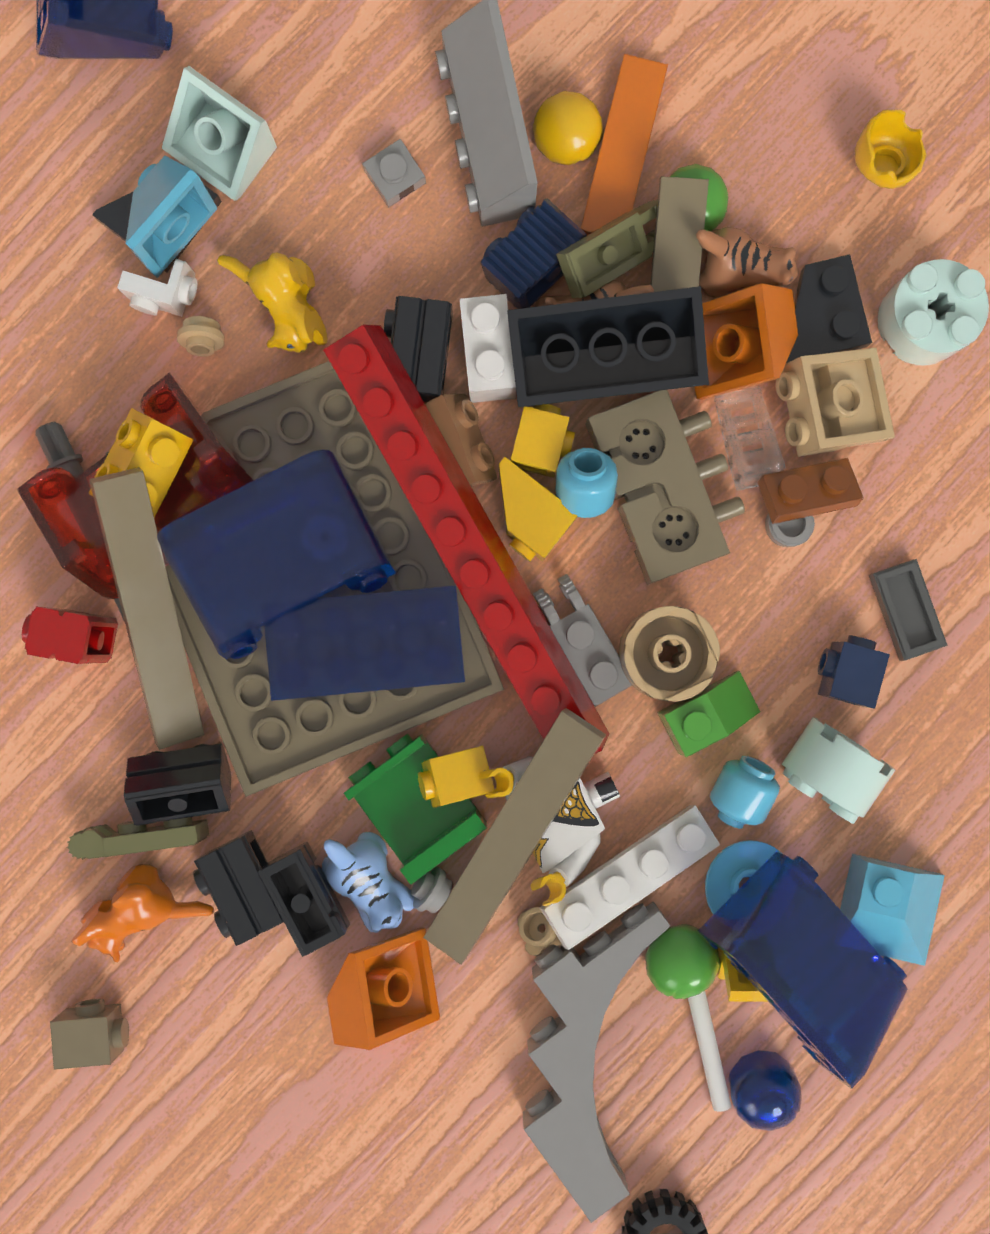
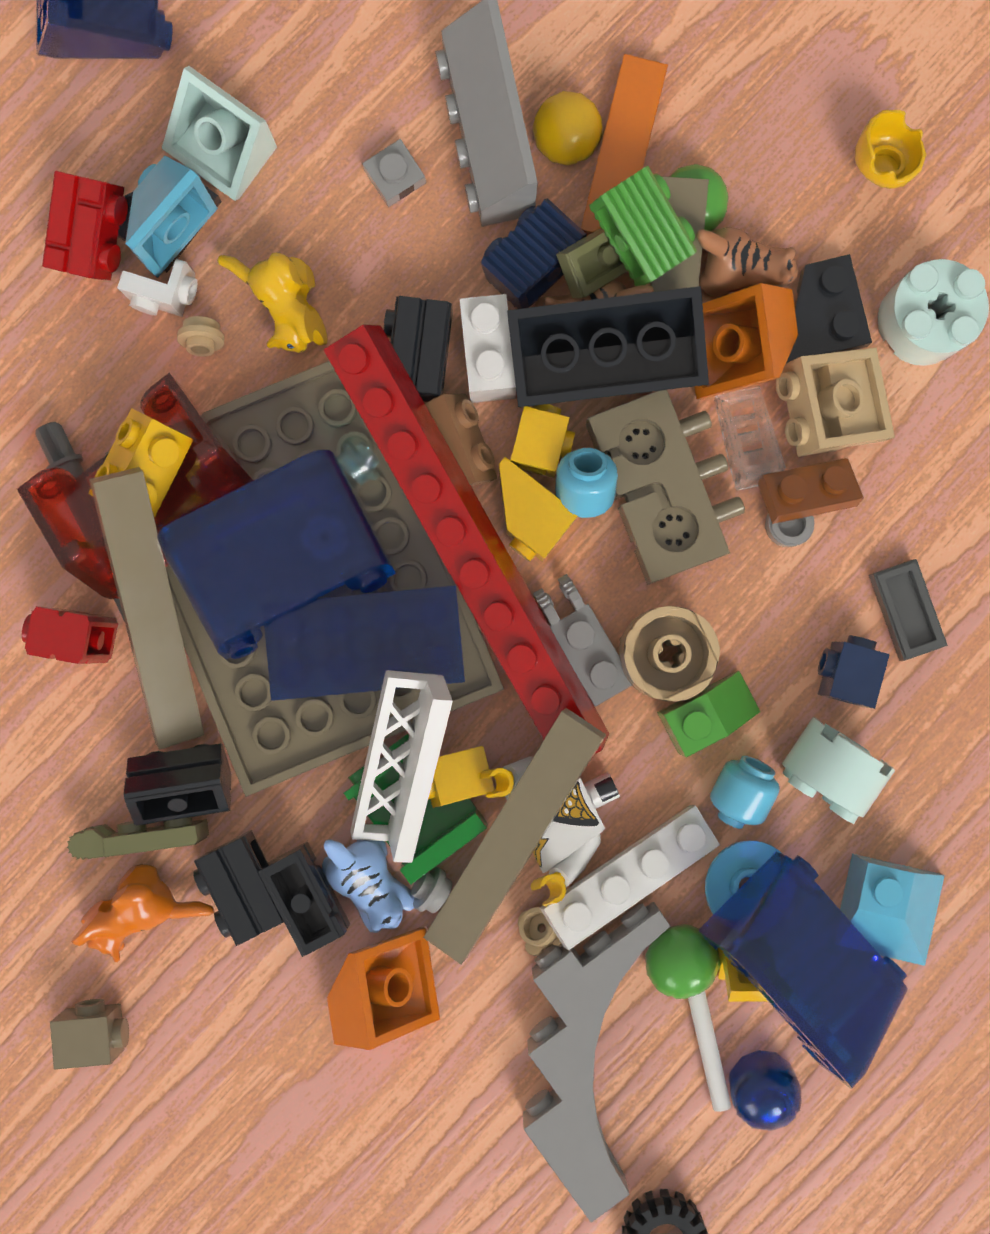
none -> red brick [42,171,128,281]
none -> clear light blue plate [337,440,380,485]
none -> white fence [350,670,453,863]
none -> bright green brick [589,166,698,286]

